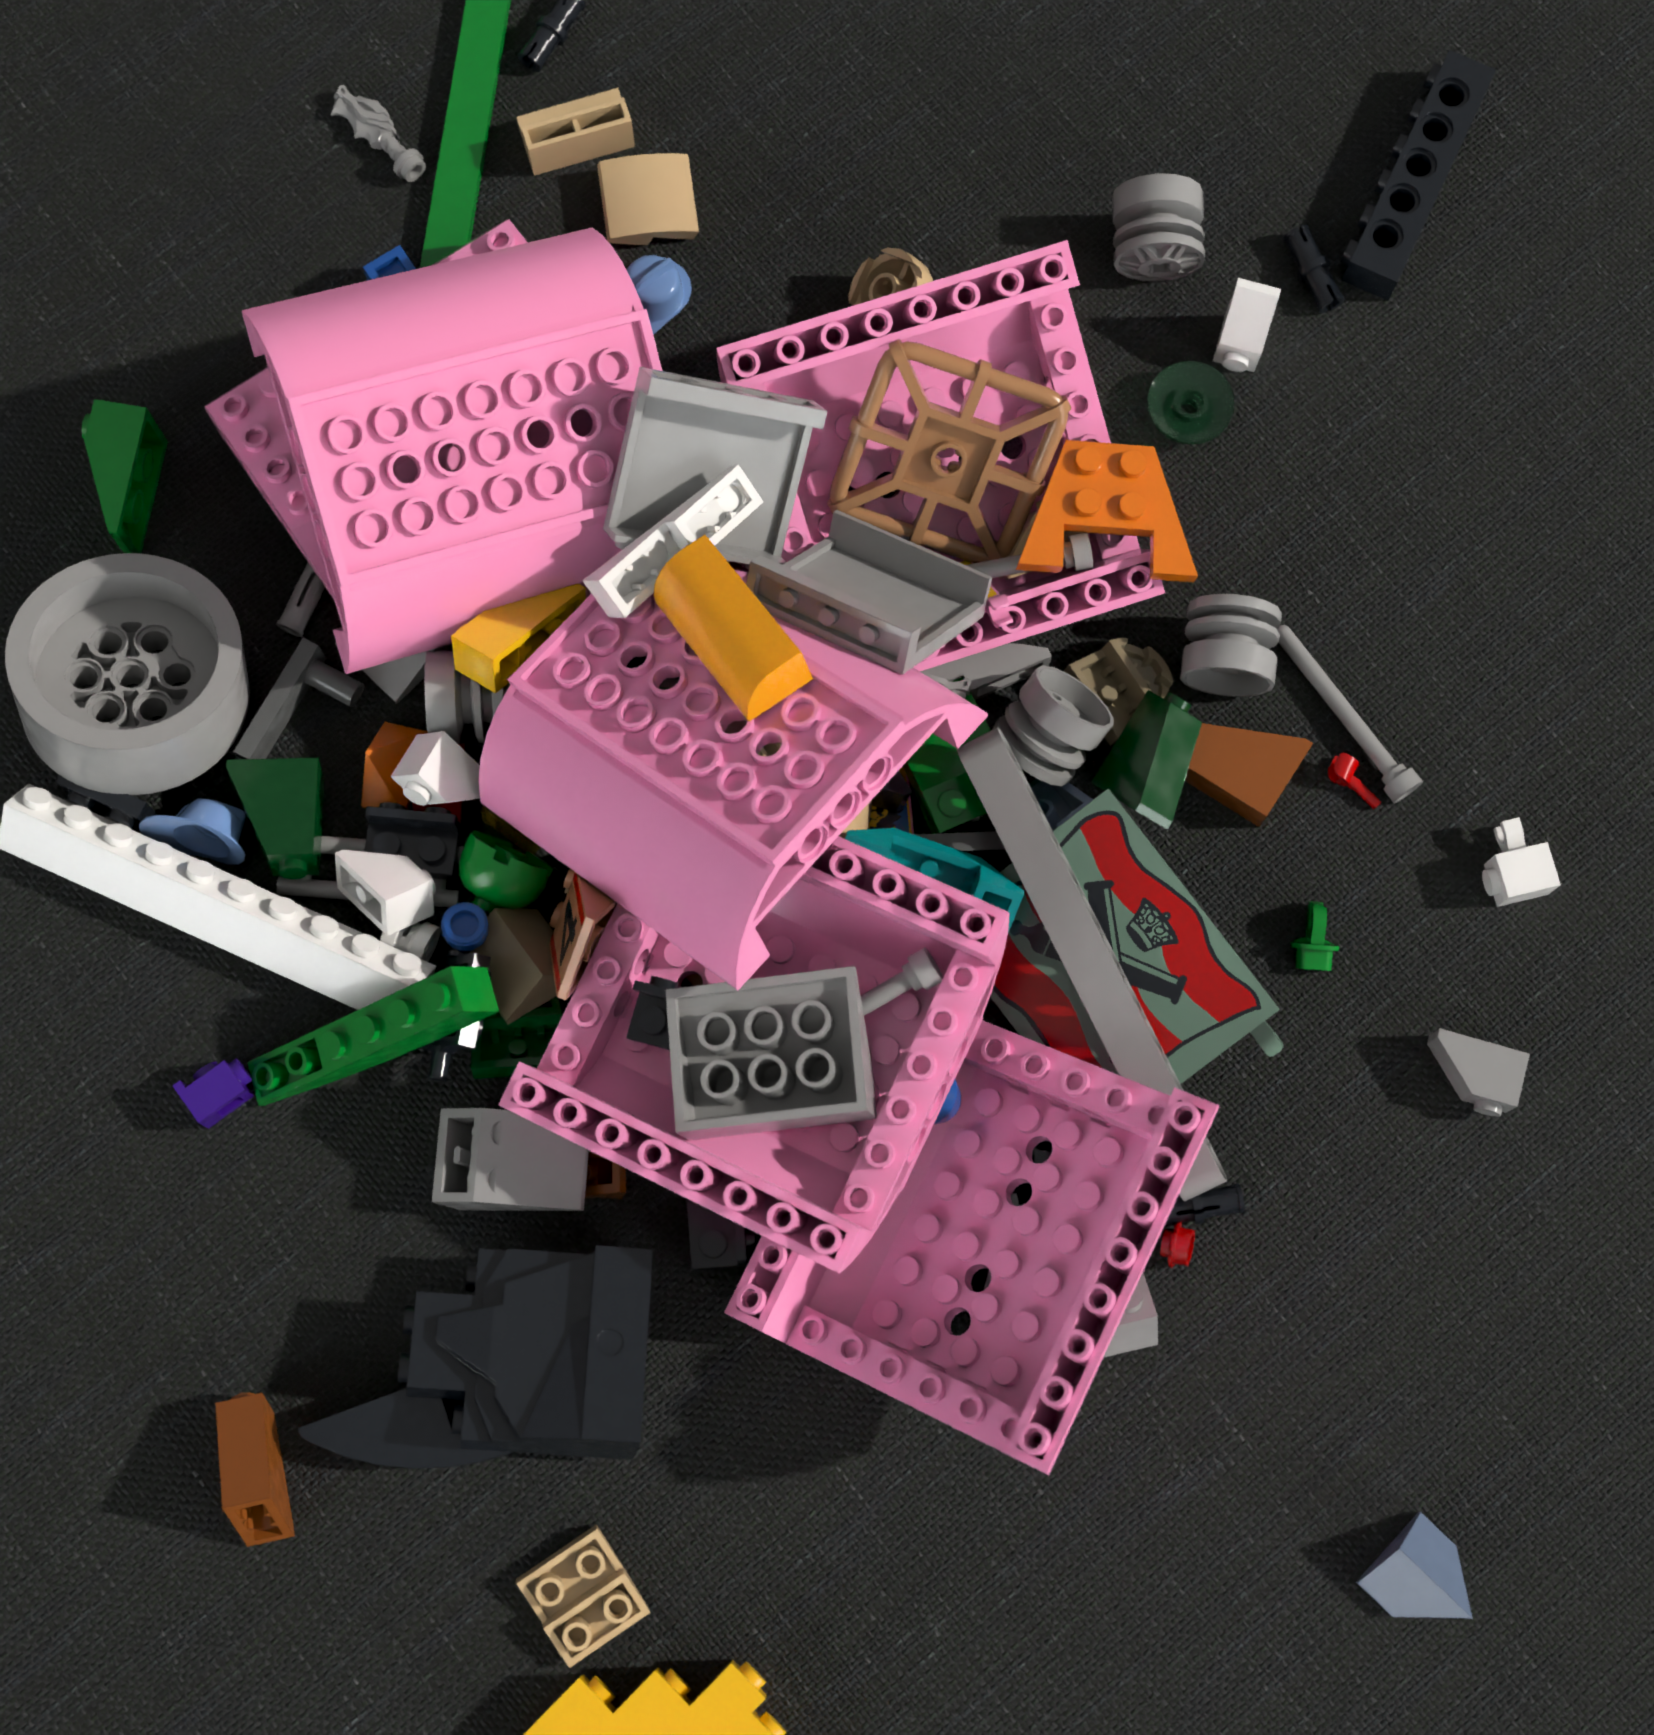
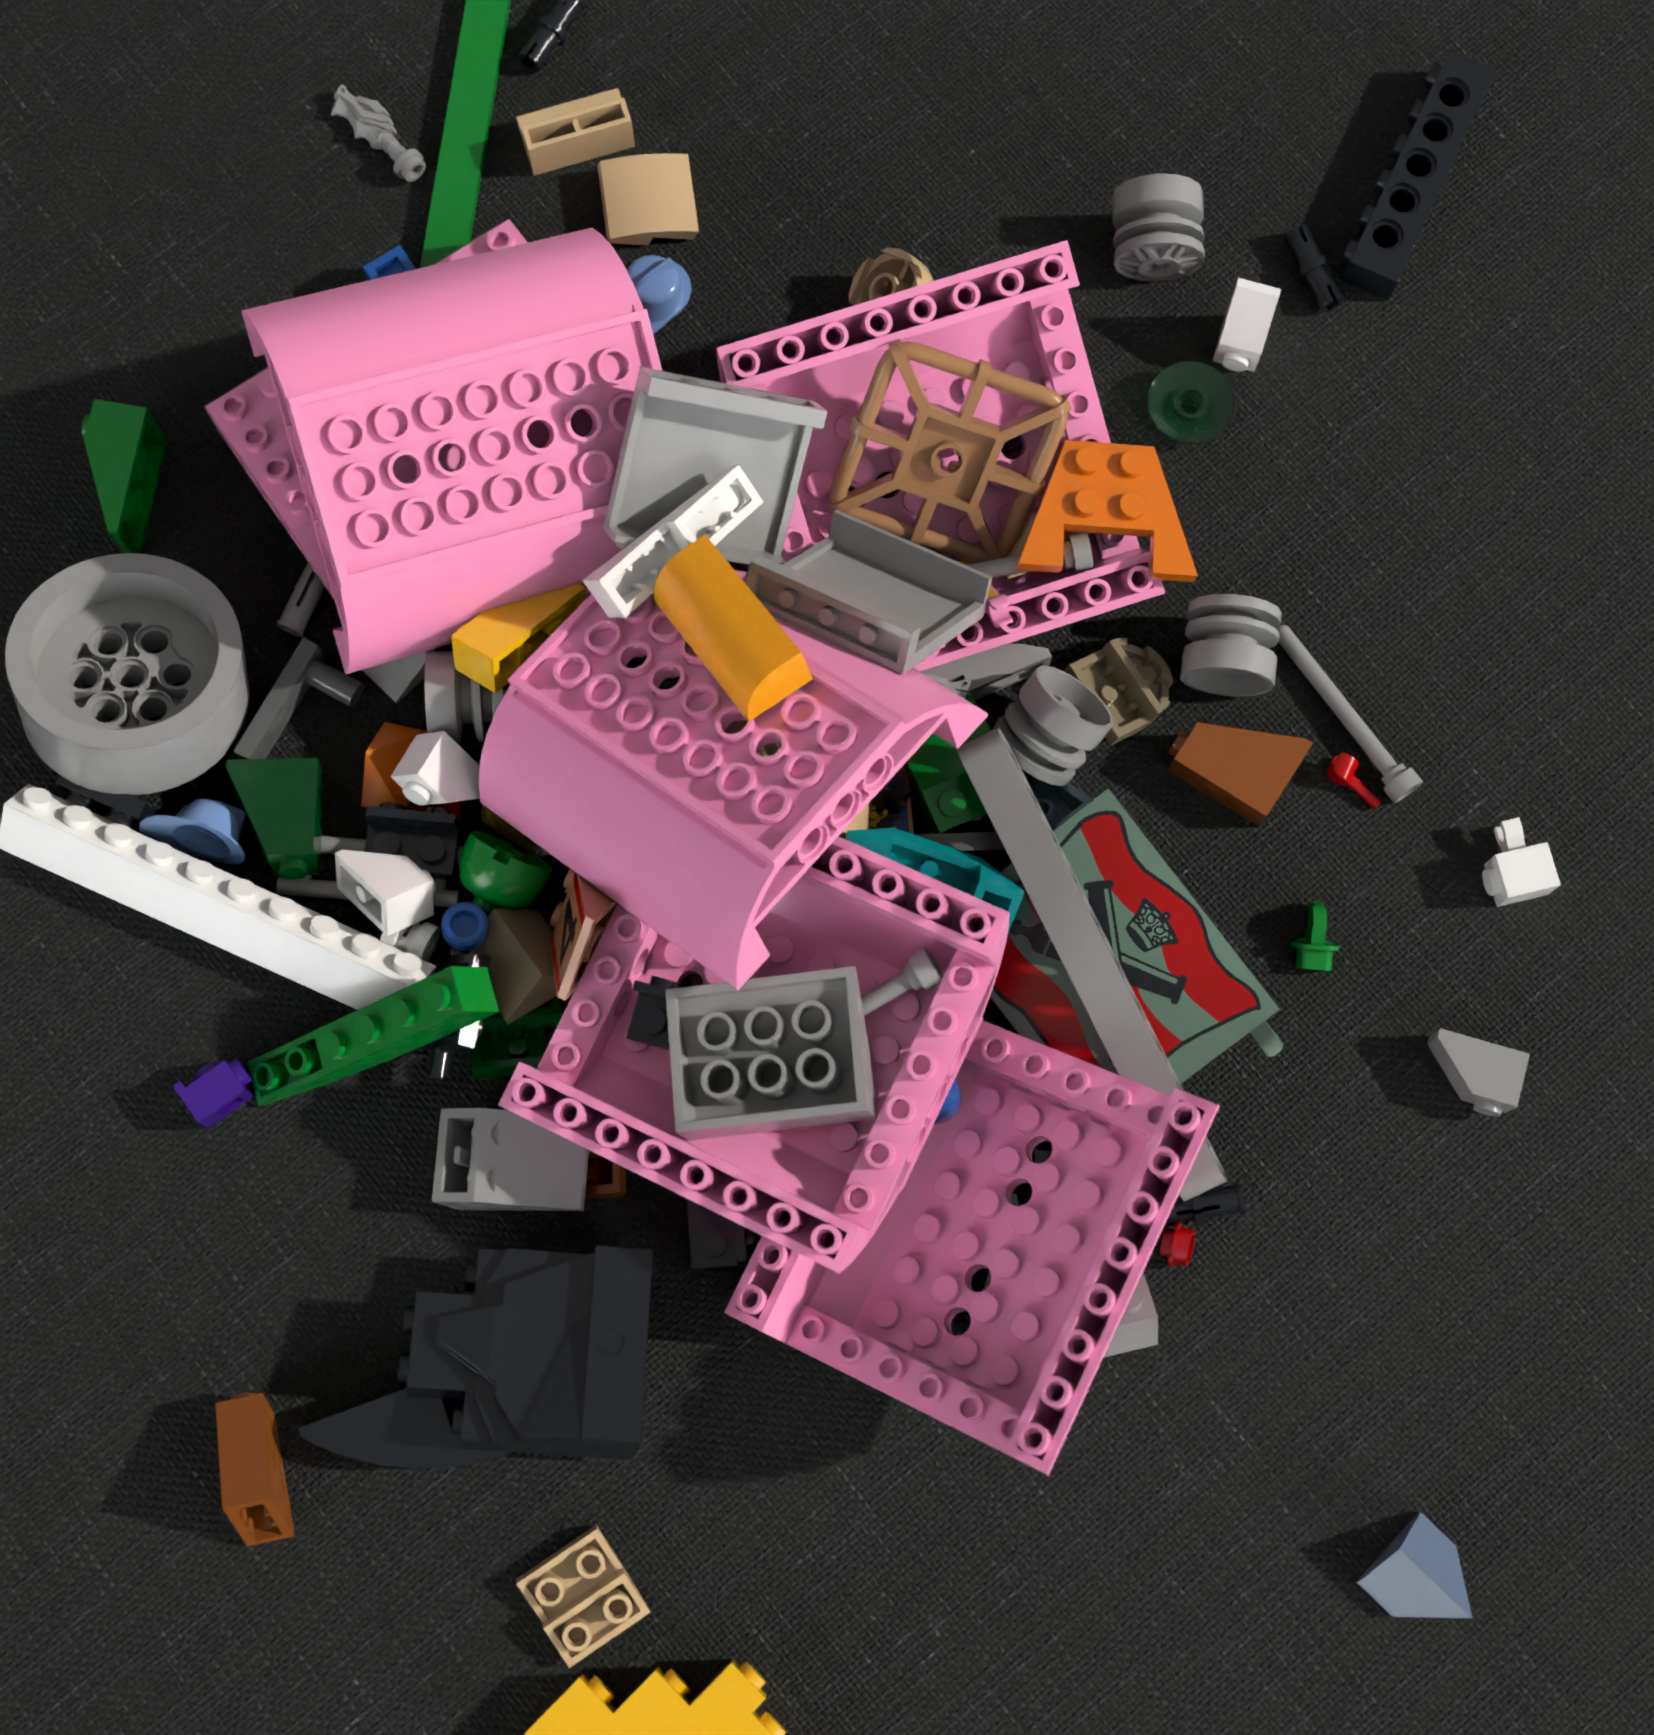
dark green slope [1091,690,1202,830] -> none

